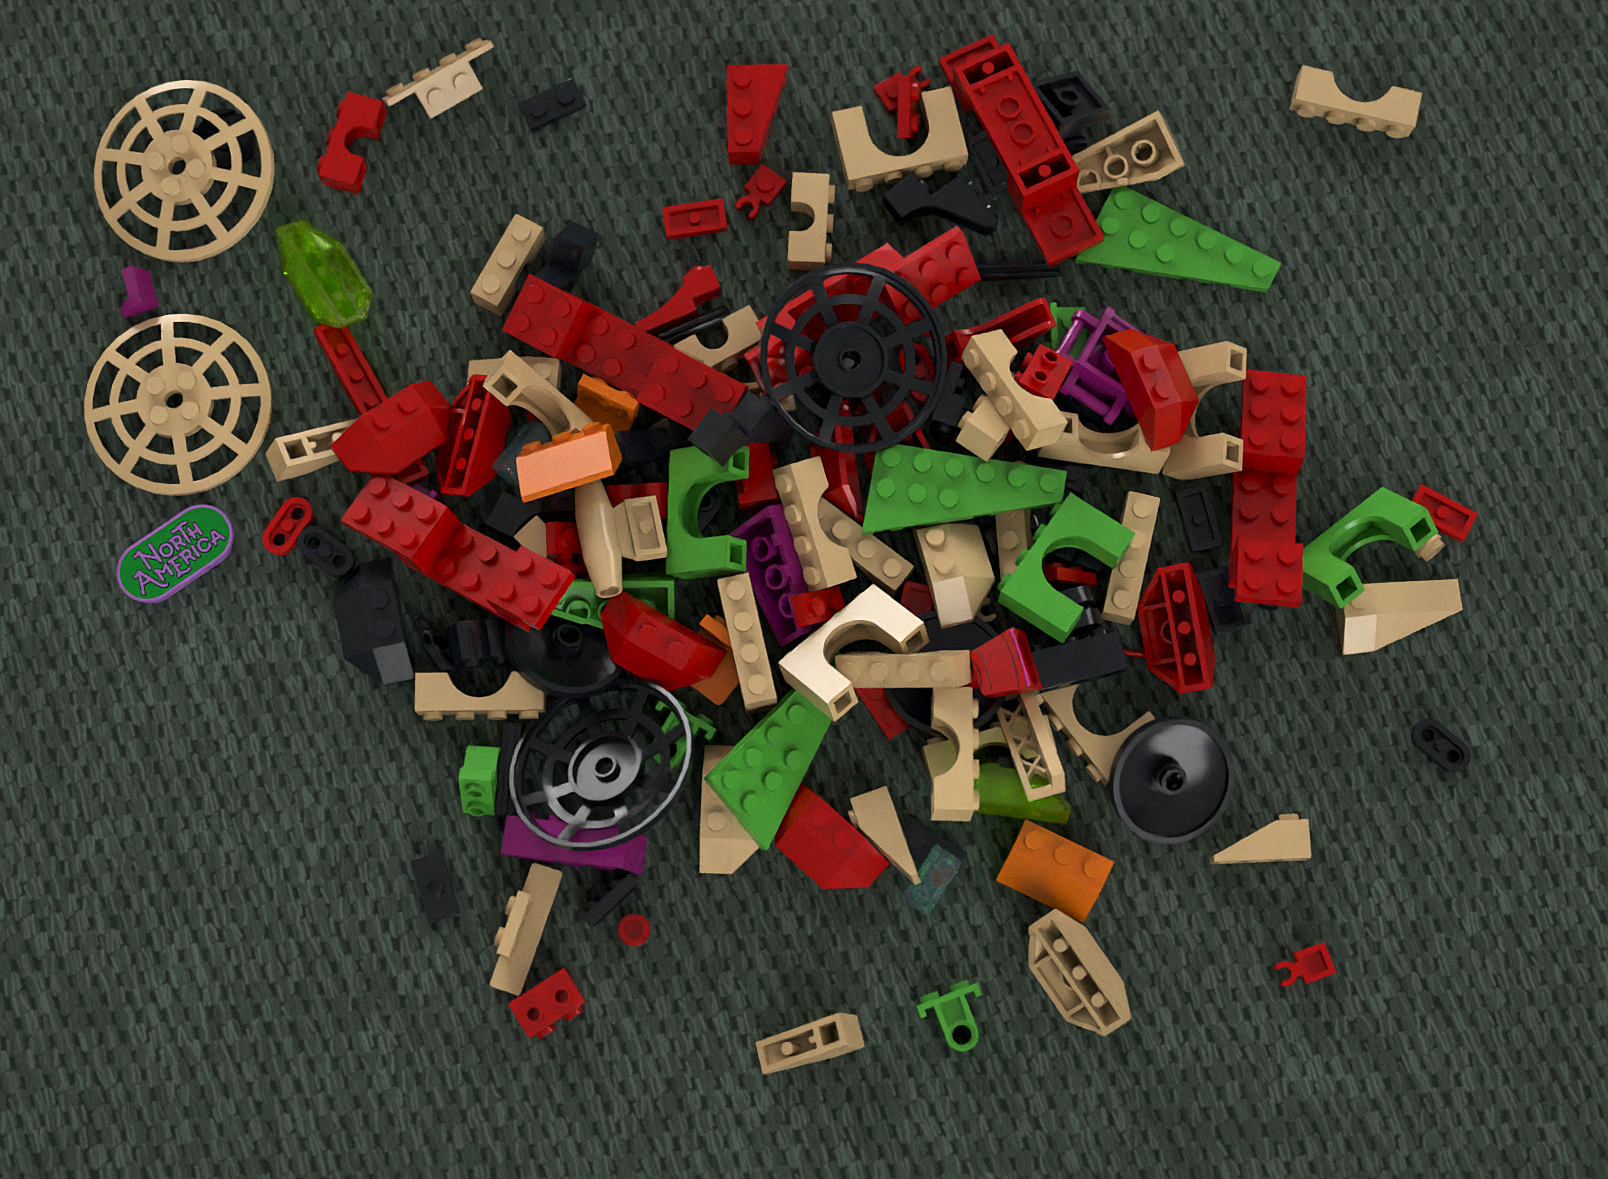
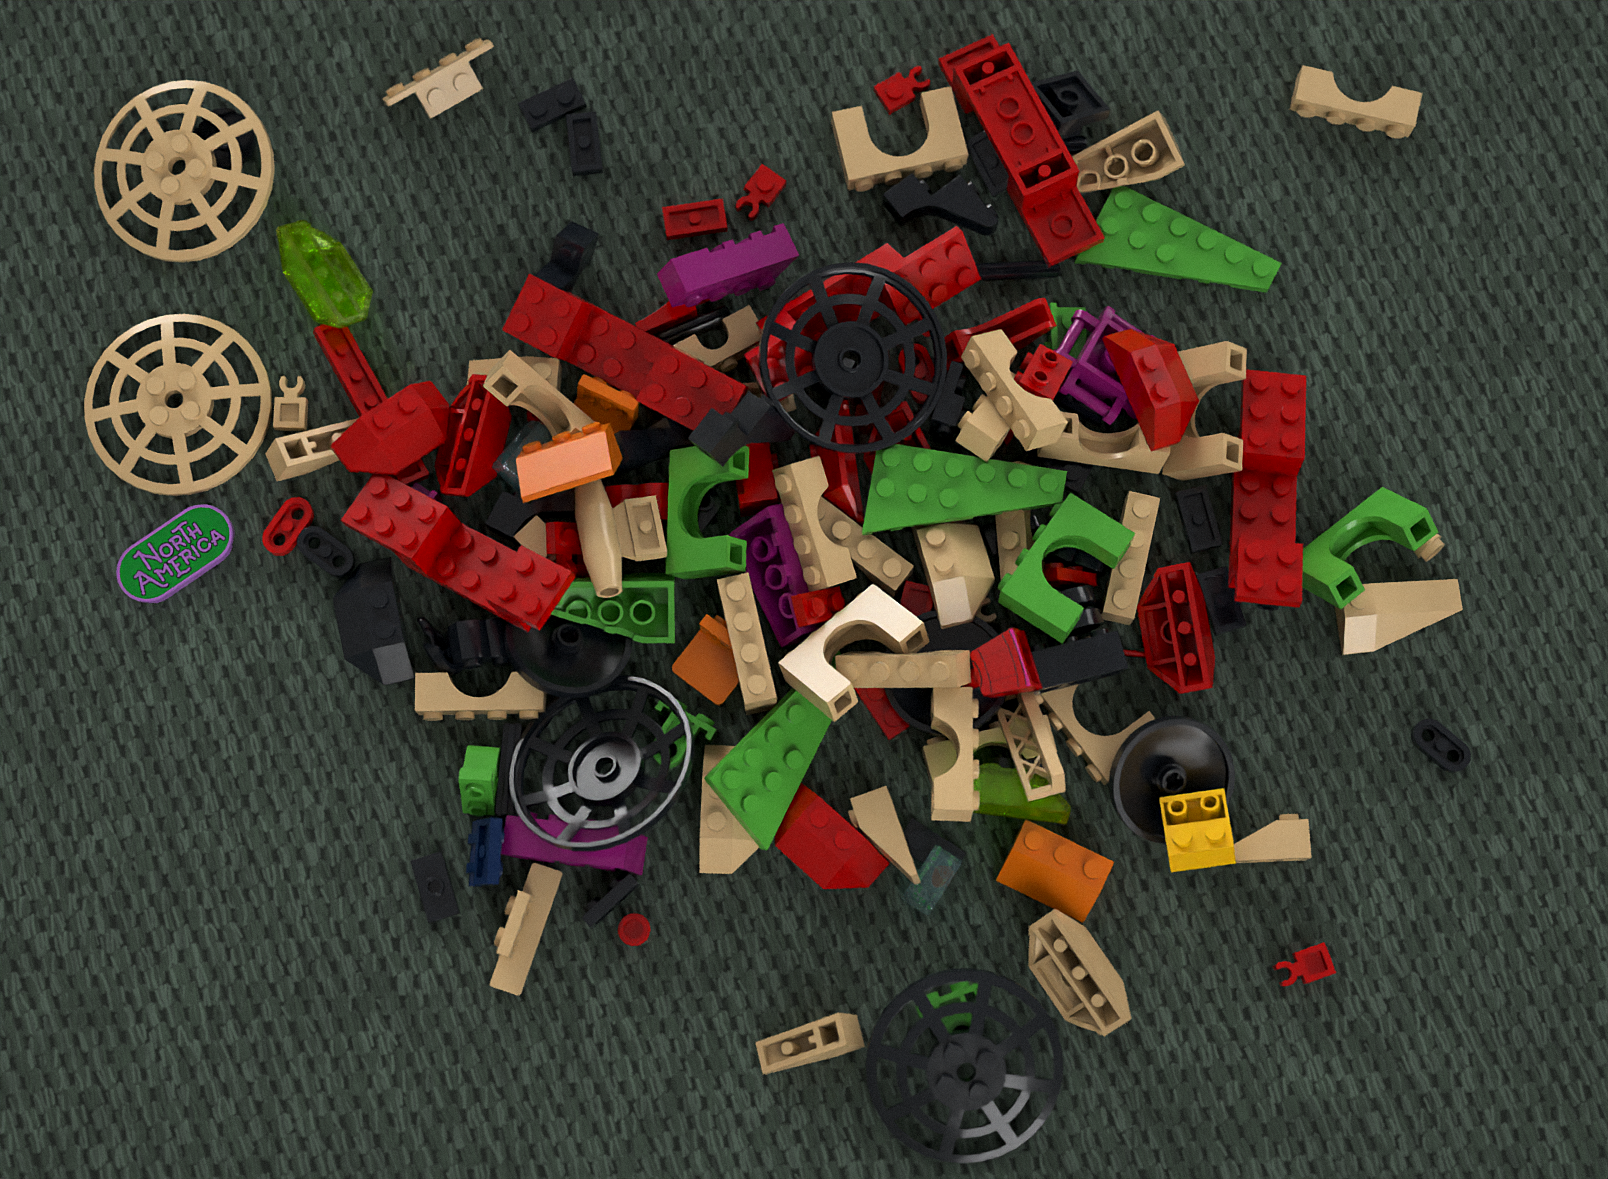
magenta tile [120,265,159,318] -> none
red arch [317,92,387,195] -> none
tan arch [470,214,546,316] -> none
red brick [508,968,587,1040] -> none
red wedge [600,590,727,692] -> none
red wedge [727,64,788,165] -> none
tan arch [788,172,835,271] -> none
red plate [897,75,921,138] -> none
red plate [1411,484,1478,543] -> none
none -> tan plate [273,376,308,431]
none -> dark blue plate [466,818,505,887]
none -> black plate [566,111,603,176]
none -> magenta wedge [657,223,800,307]
none -> black dish [865,968,1064,1163]
none -> yellow slope [1159,788,1236,872]

